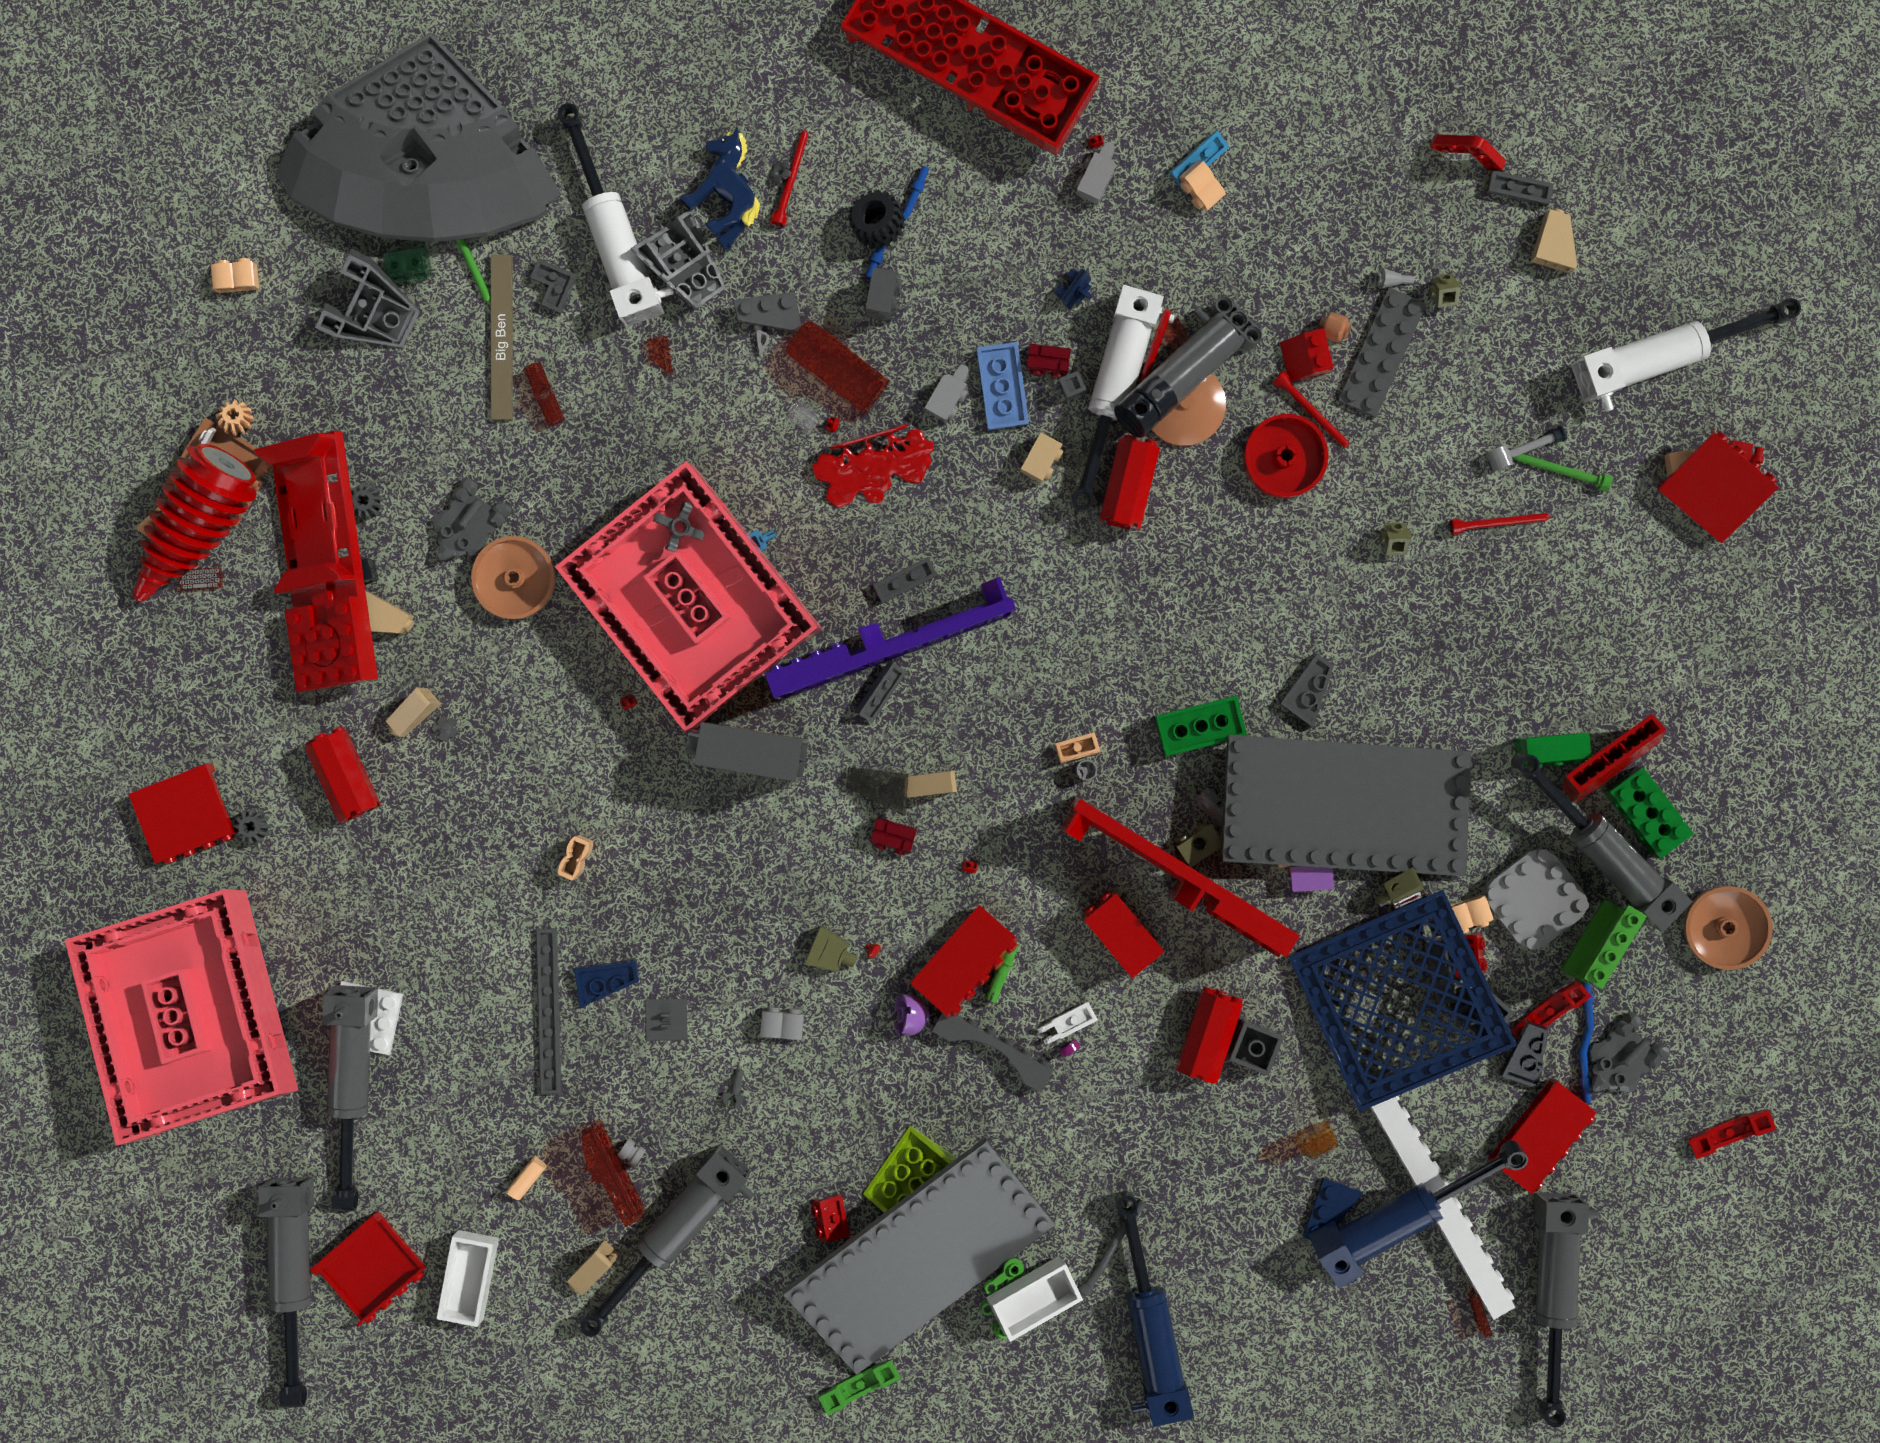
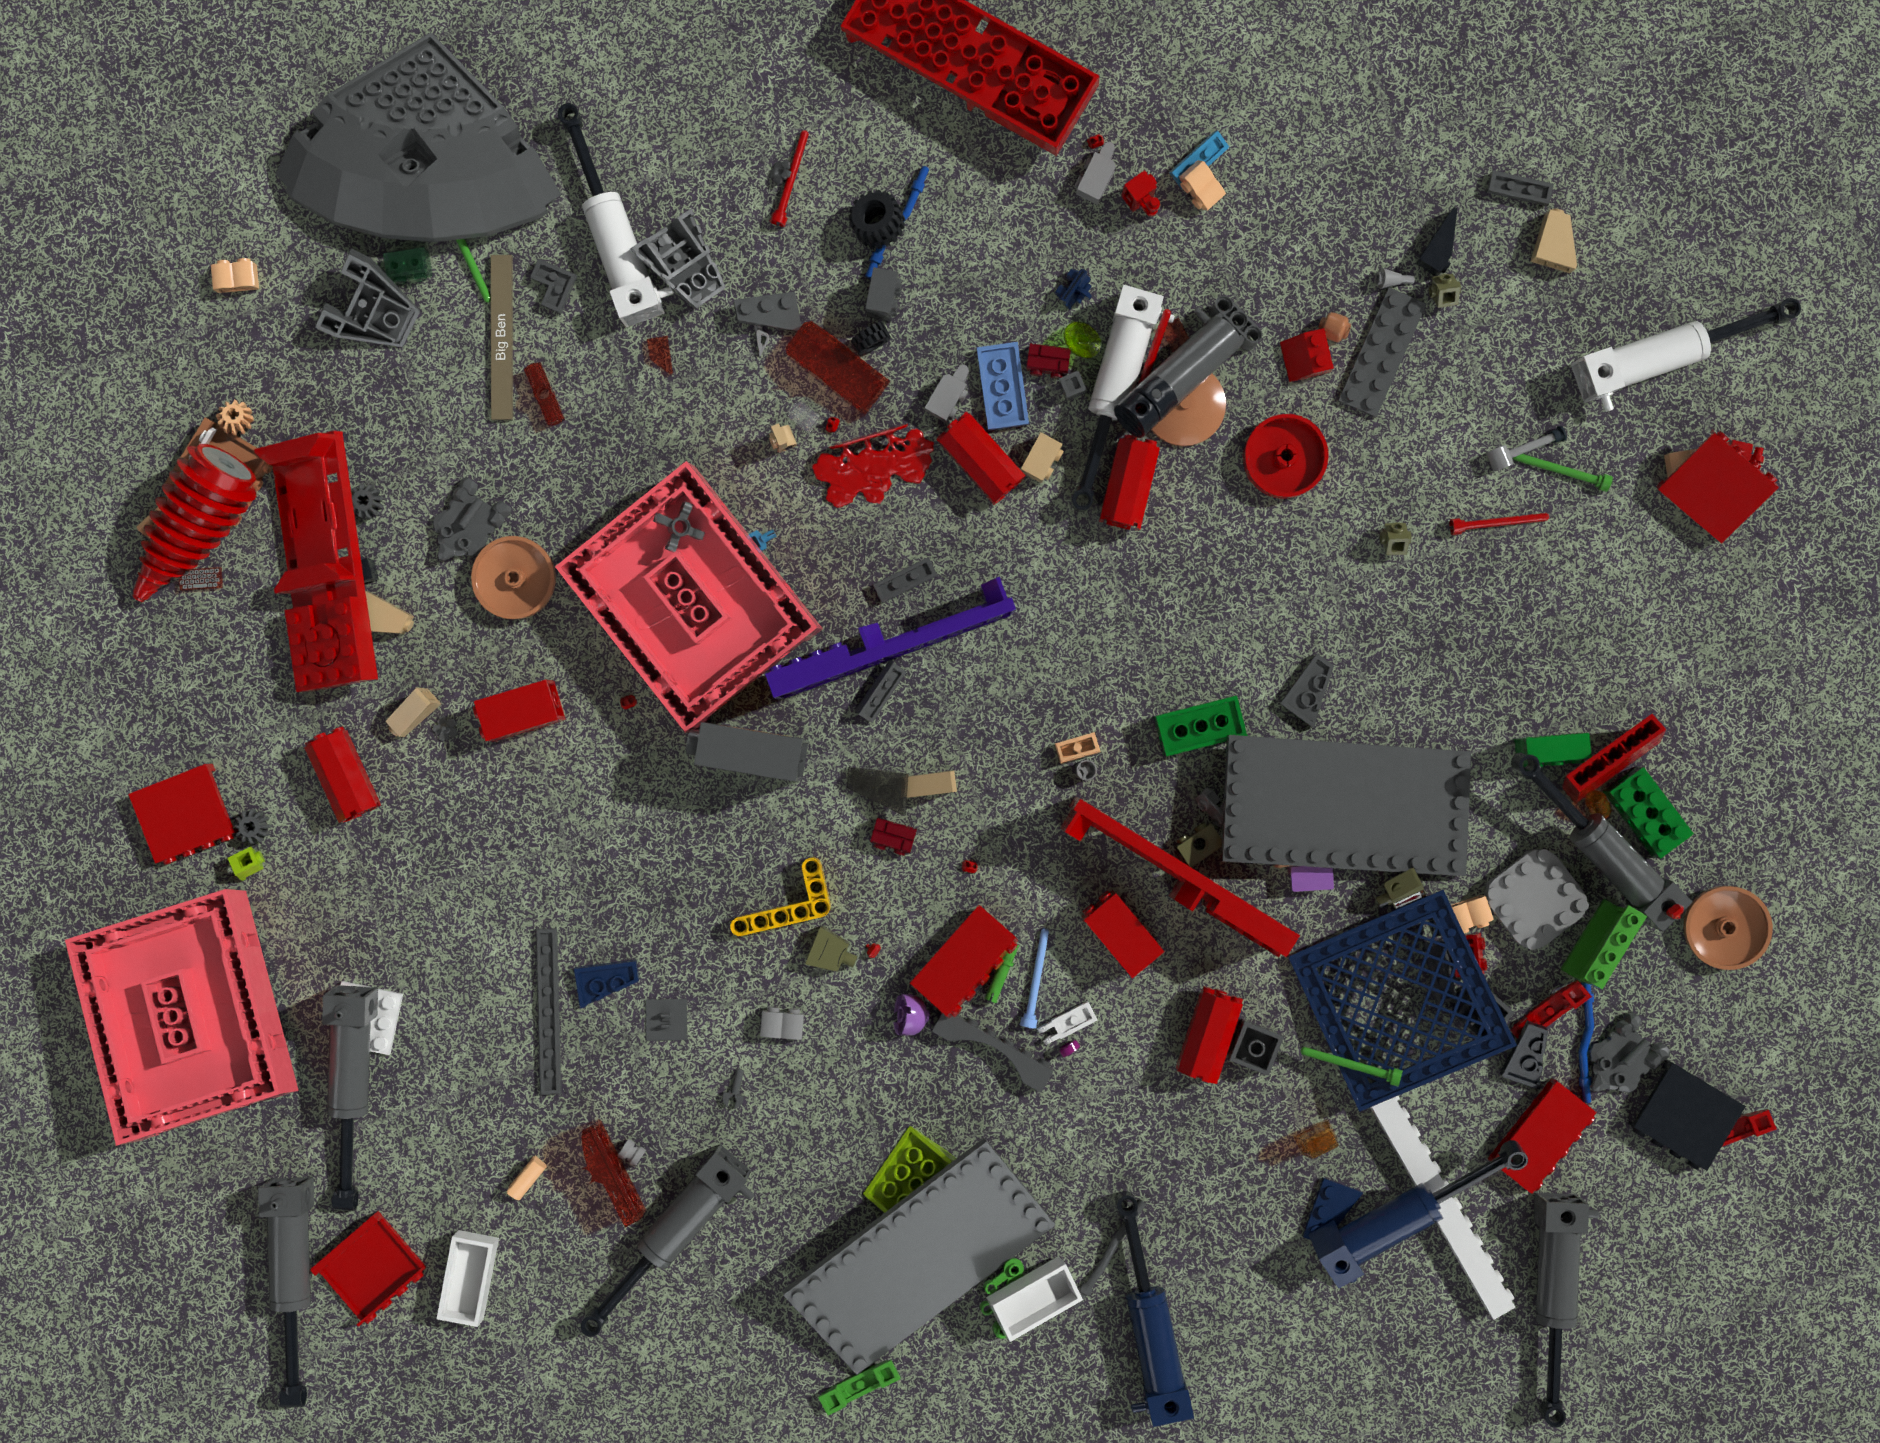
light nougat brick [558,835,593,880] -> none
tan slope [567,1240,619,1295] -> none
dark blue animal [679,127,760,252] -> none
red bracket [811,1194,850,1243] -> none
red piece [1272,371,1349,448] -> none
red beam [1430,134,1506,172] -> none
clear red tile [1467,1291,1493,1338] -> none
none -> lime brick [228,846,265,881]
none -> red brick [473,679,566,741]
none -> yellow beam [730,857,831,936]
none -> tan plate [769,423,797,453]
none -> black tyre [851,322,891,356]
none -> red brick [936,412,1026,505]
none -> light blue piece [1020,928,1049,1028]
none -> clear neon green dish [1064,322,1102,358]
none -> red brick [1121,170,1160,217]
none -> bright green piece [1300,1047,1403,1087]
none -> black slope [1415,207,1457,276]
none -> clear orange brick [1585,790,1612,819]
none -> black panel [1628,1060,1746,1171]
none -> red rock [1666,904,1684,919]

